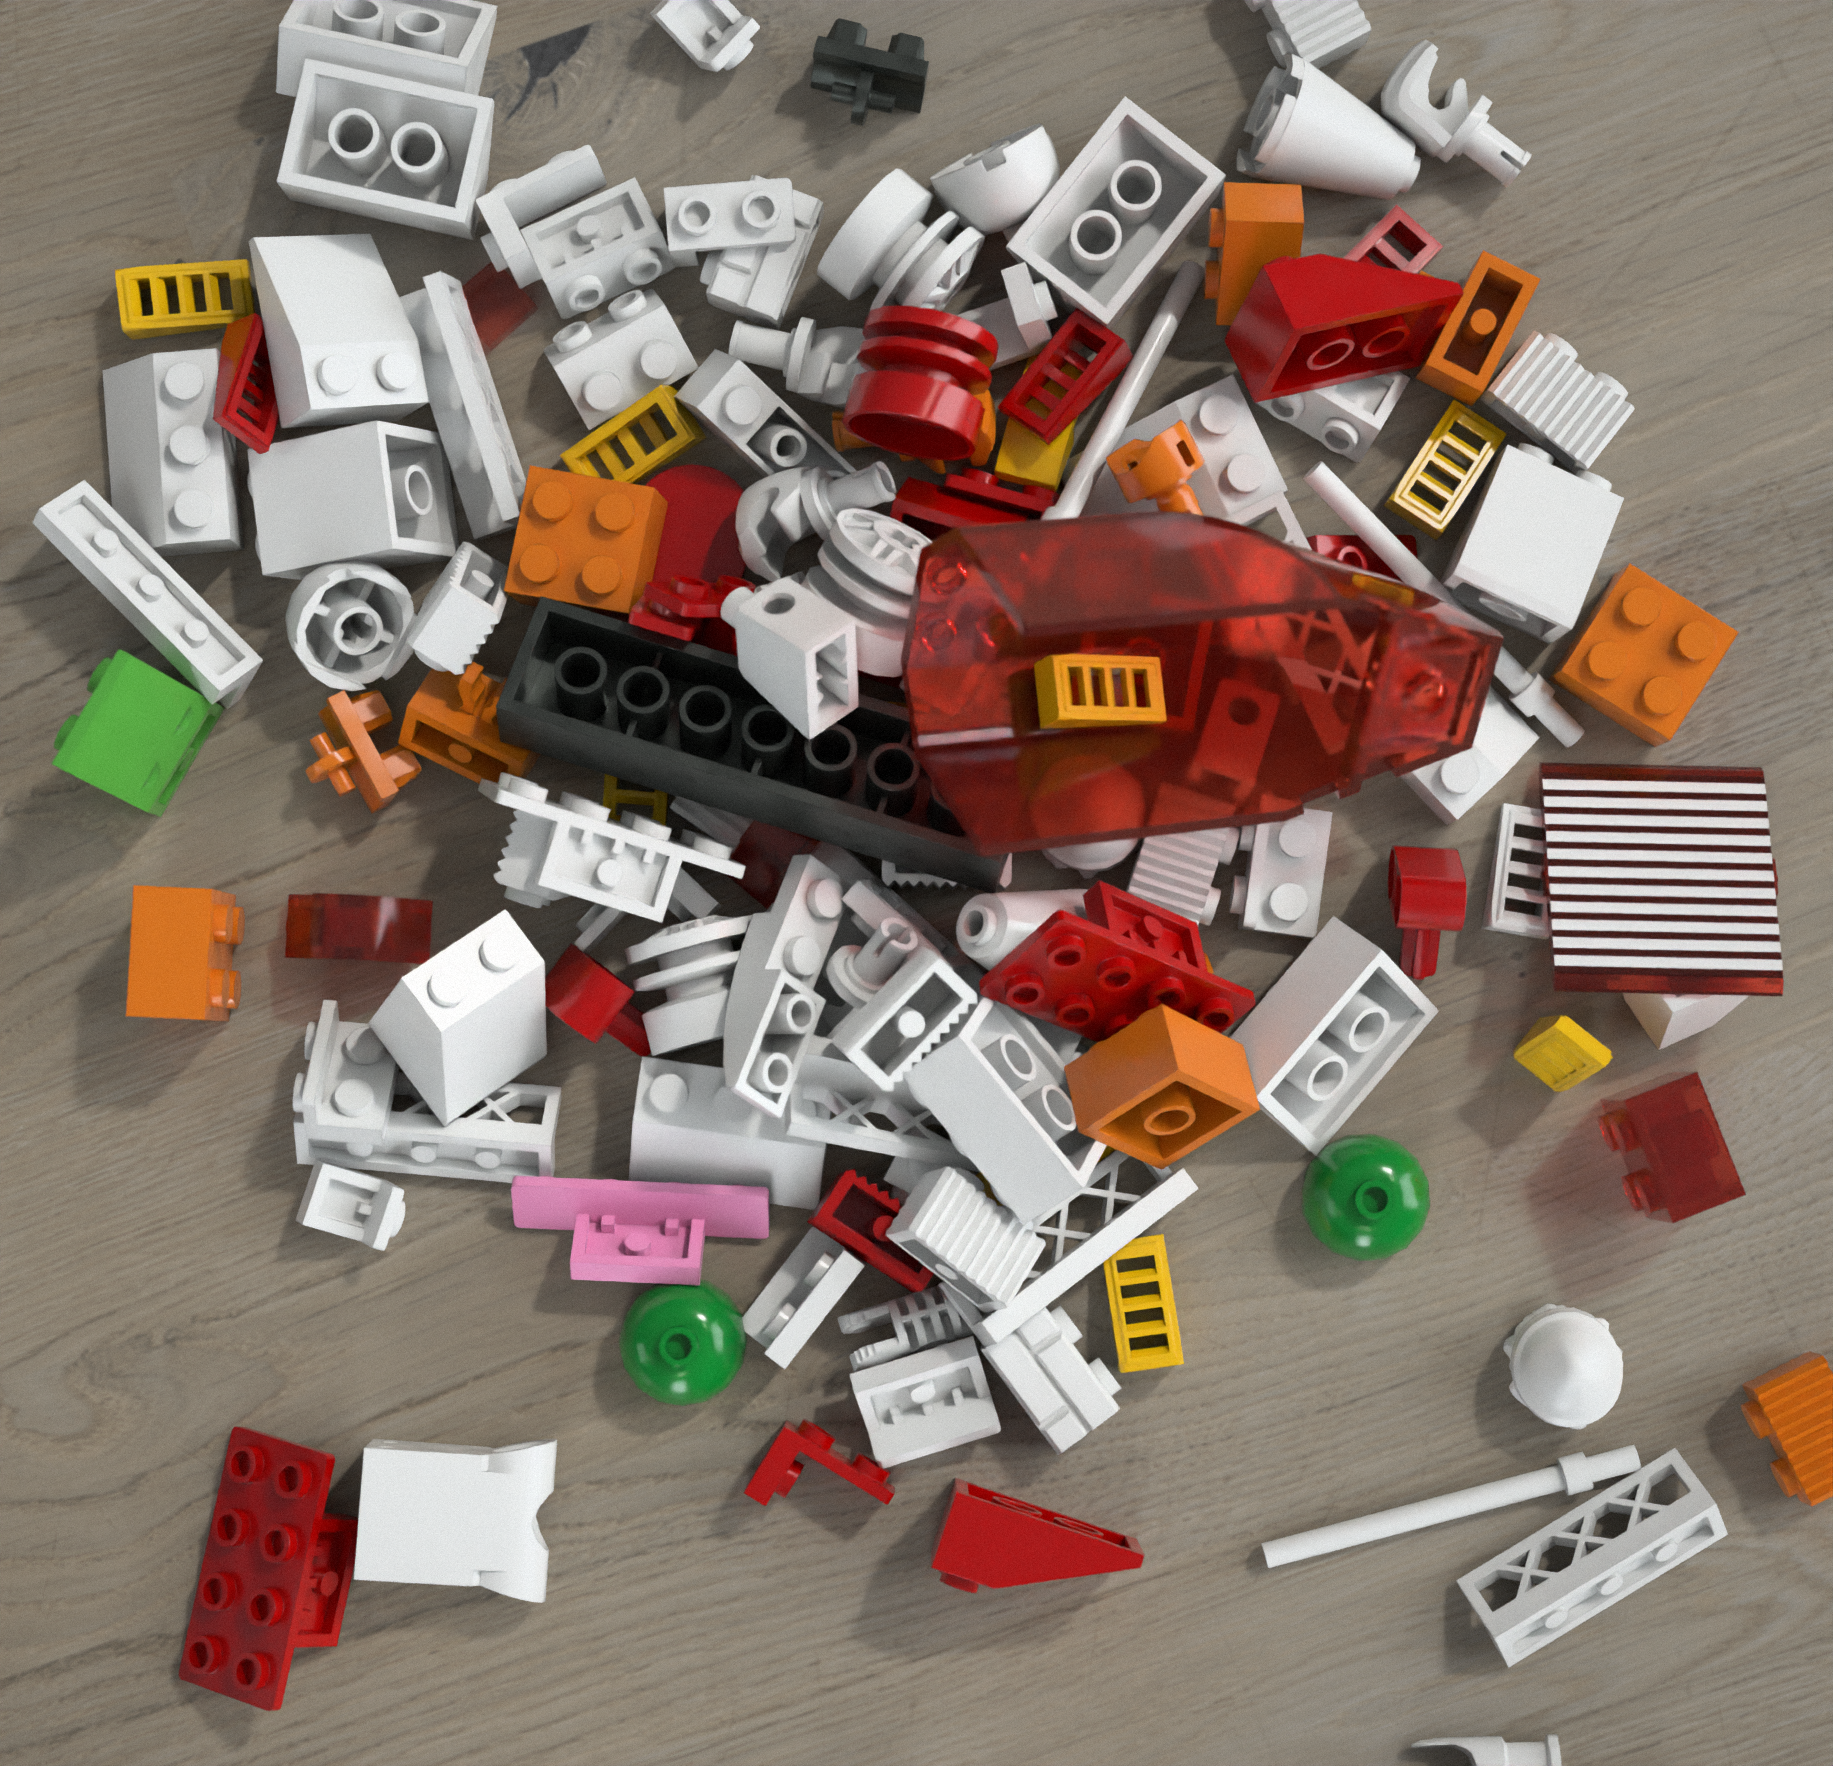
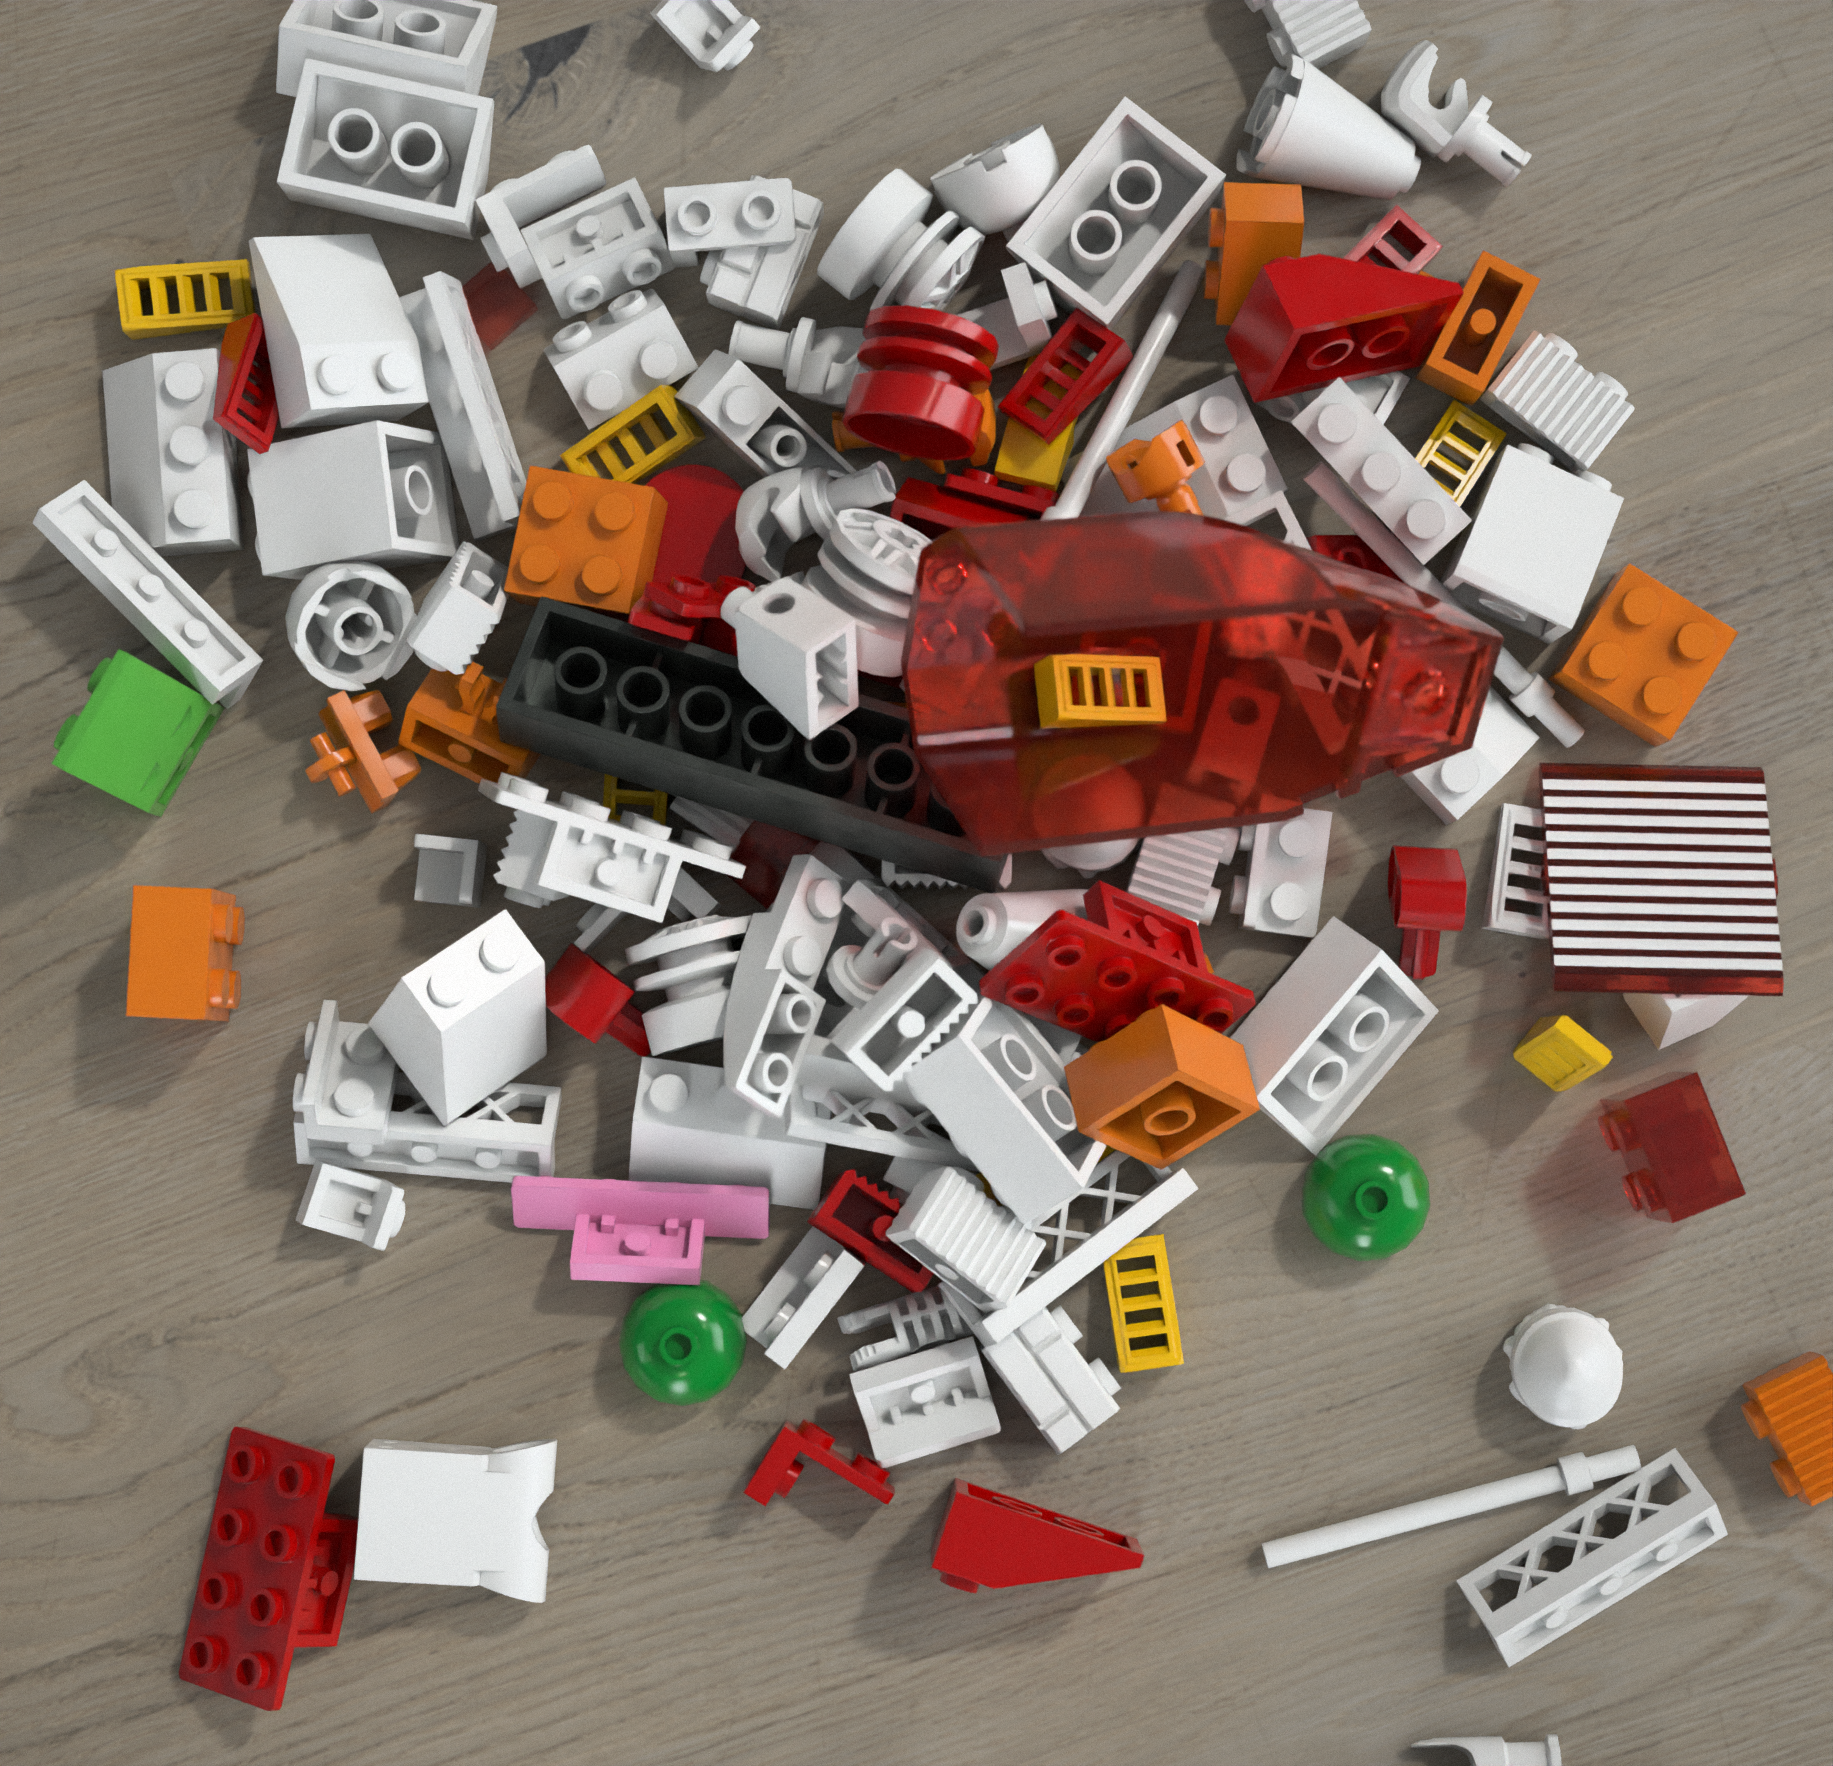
clear red brick [285,893,433,964] -> none
pearl dark grey hips [810,18,929,126] -> none
none -> white panel [414,834,487,908]
none -> white arch [1291,377,1472,565]

